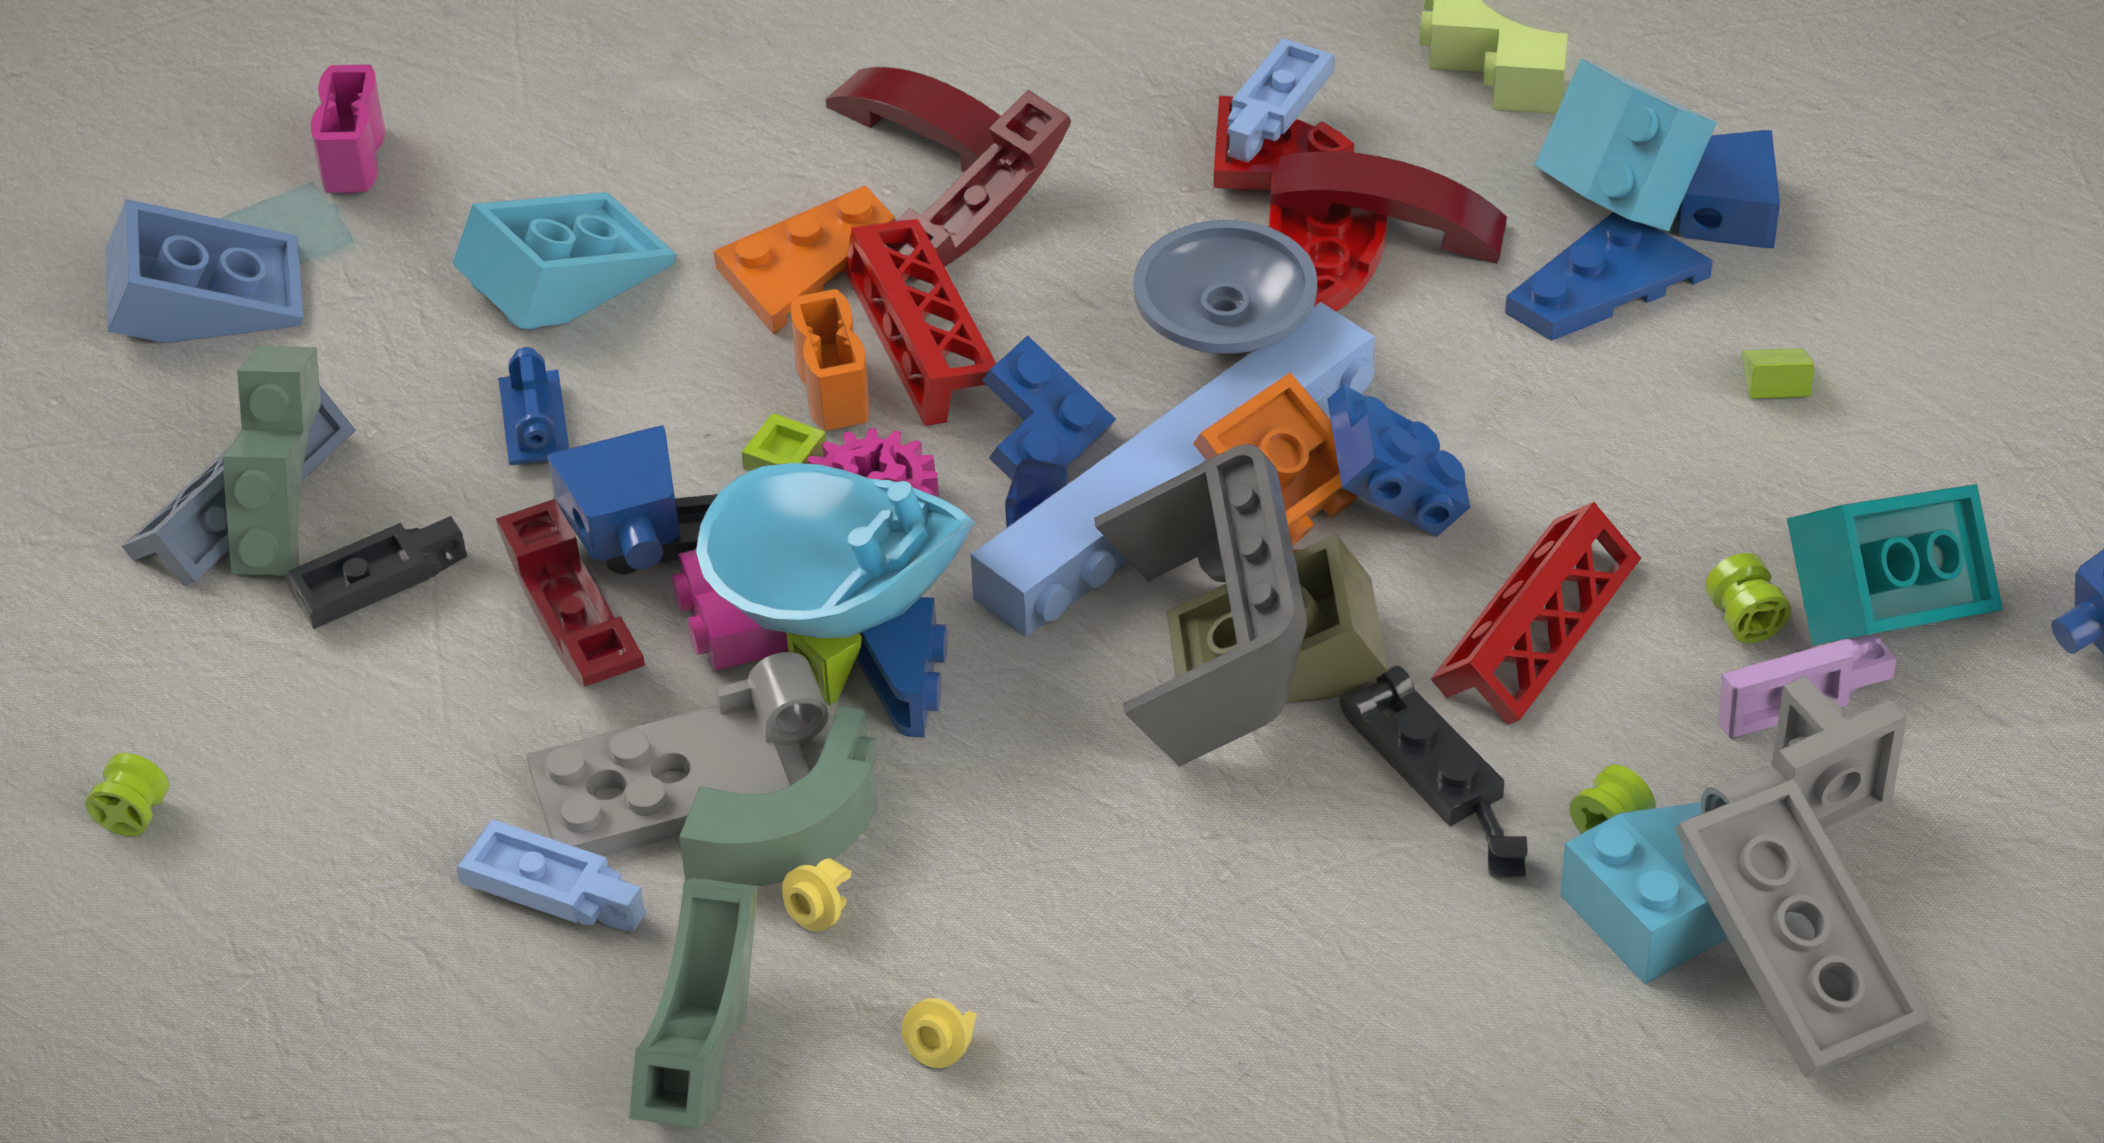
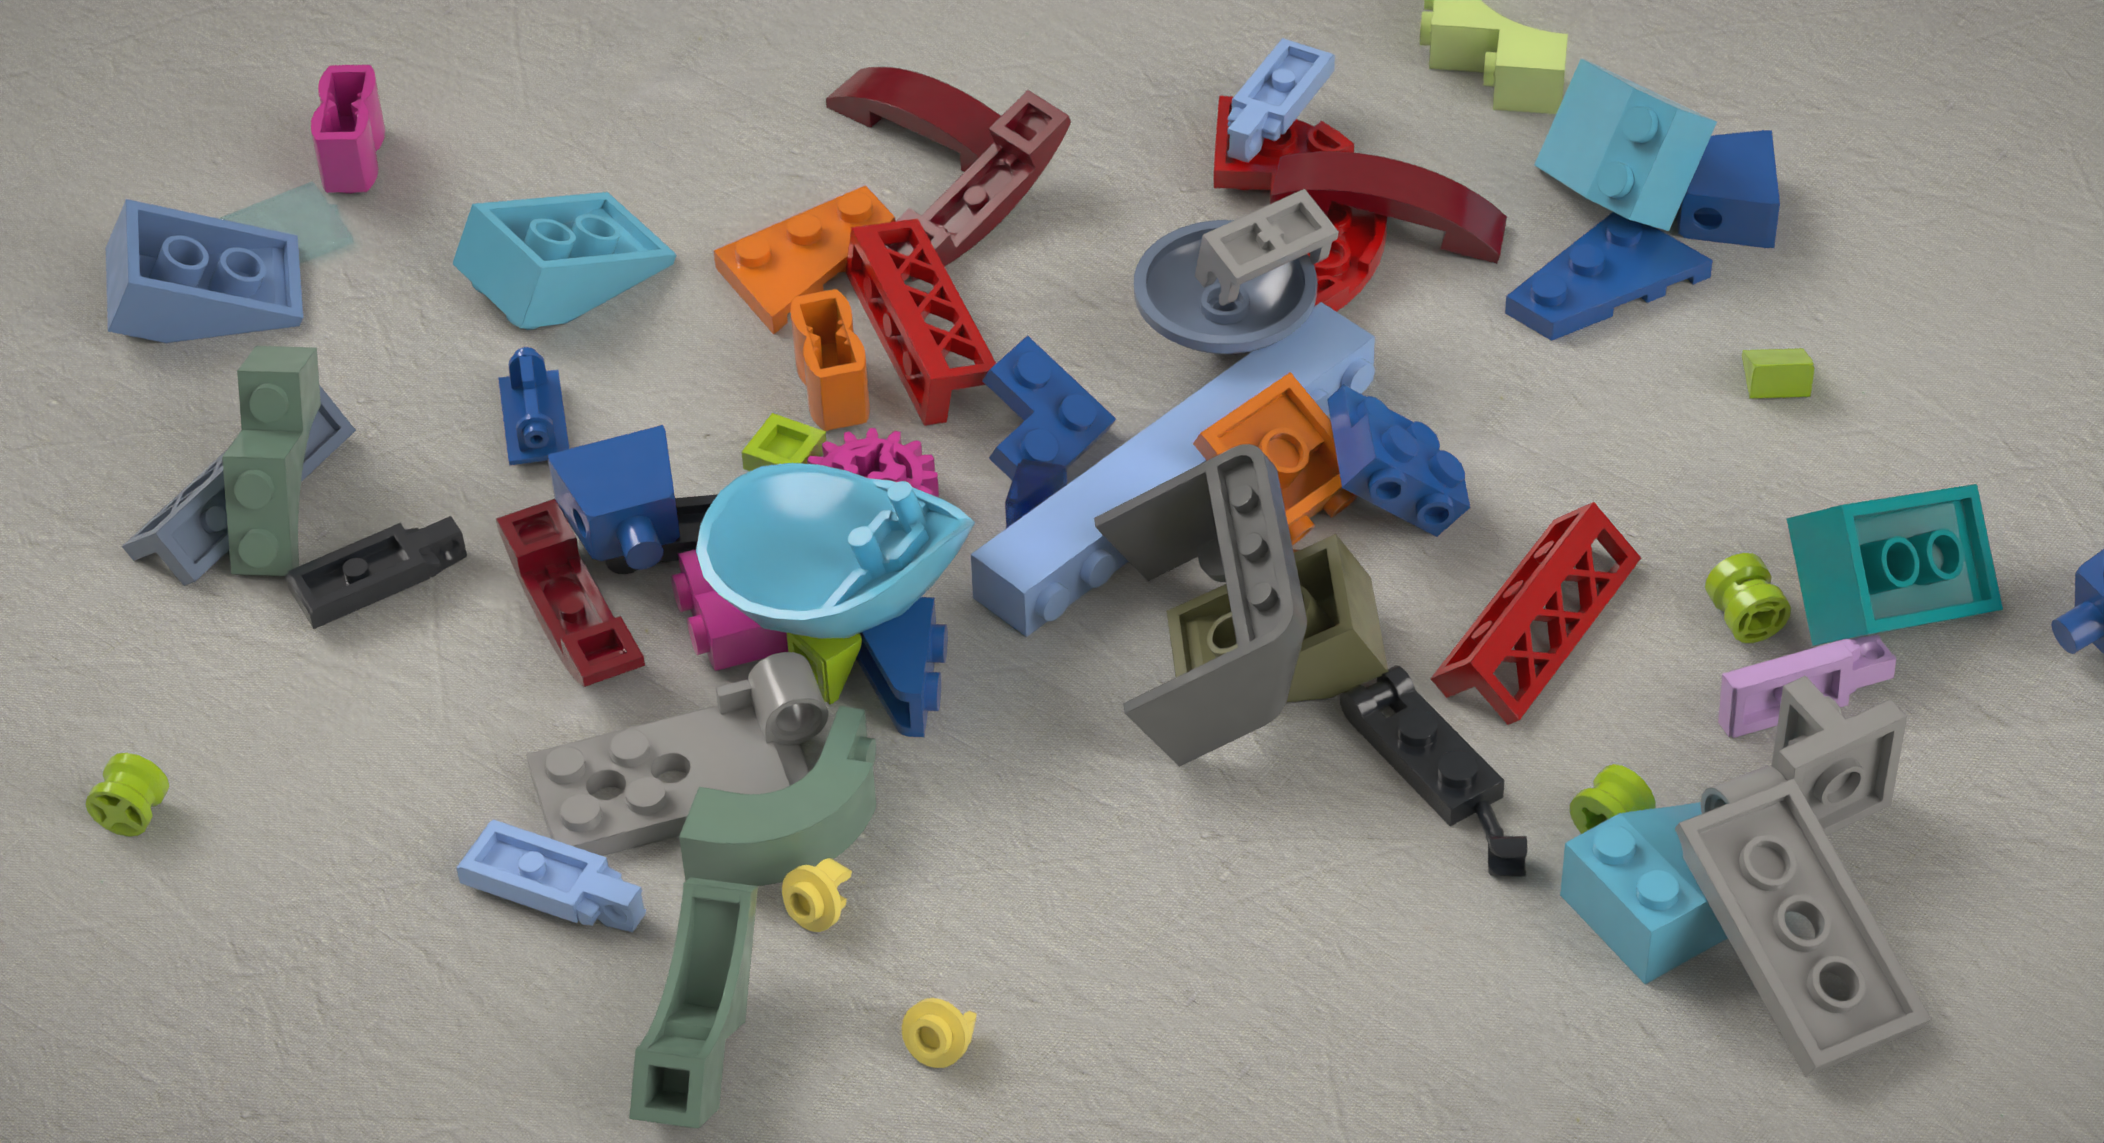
none -> light grey hinge [1195,189,1339,306]

